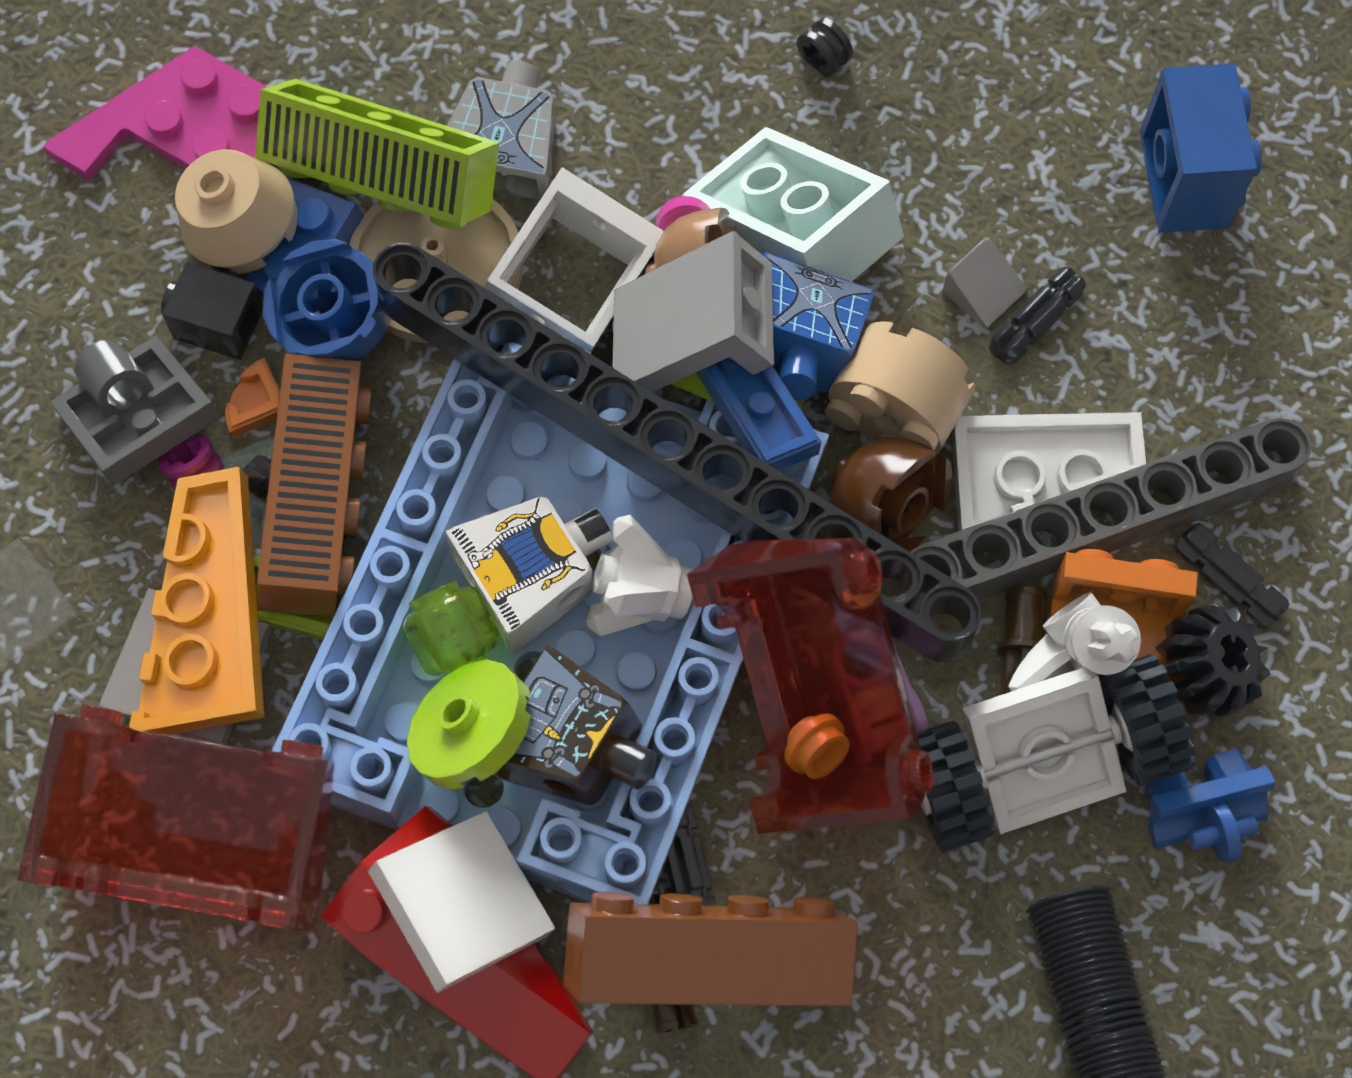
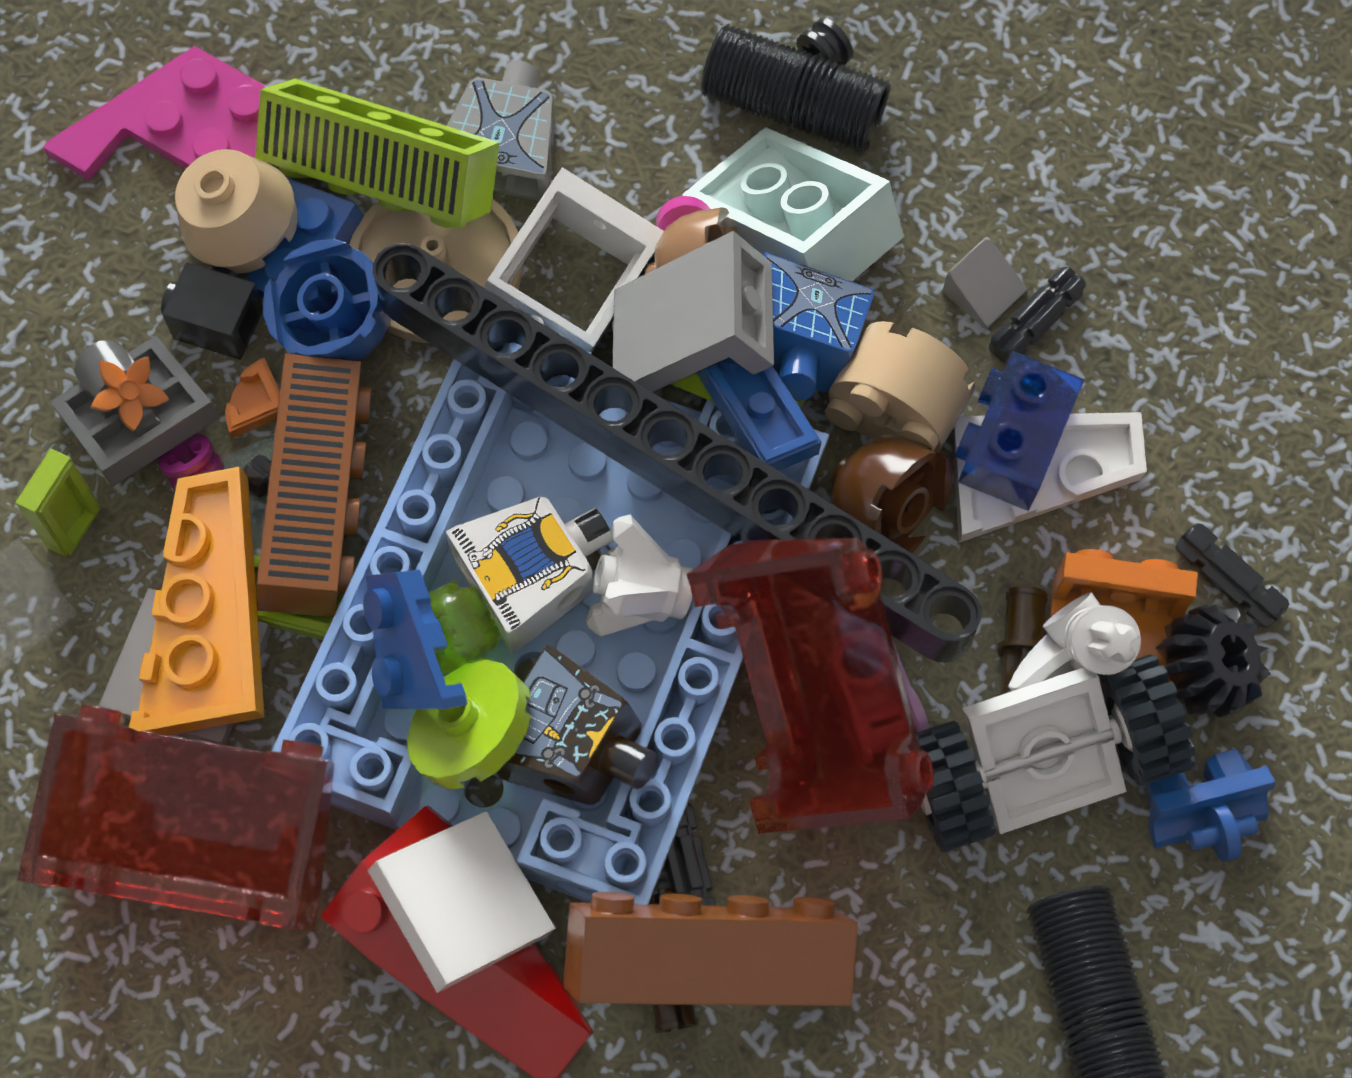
orange plate [784,714,849,779] -> none
dark grey beam [897,418,1312,616] -> none
blue brick [1139,63,1262,233] -> none
none -> lime tile [15,448,101,557]
none -> orange plant [90,356,169,432]
none -> blue wing [363,570,467,709]
none -> black piece [701,24,891,153]
none -> clear blue brick [954,351,1085,511]

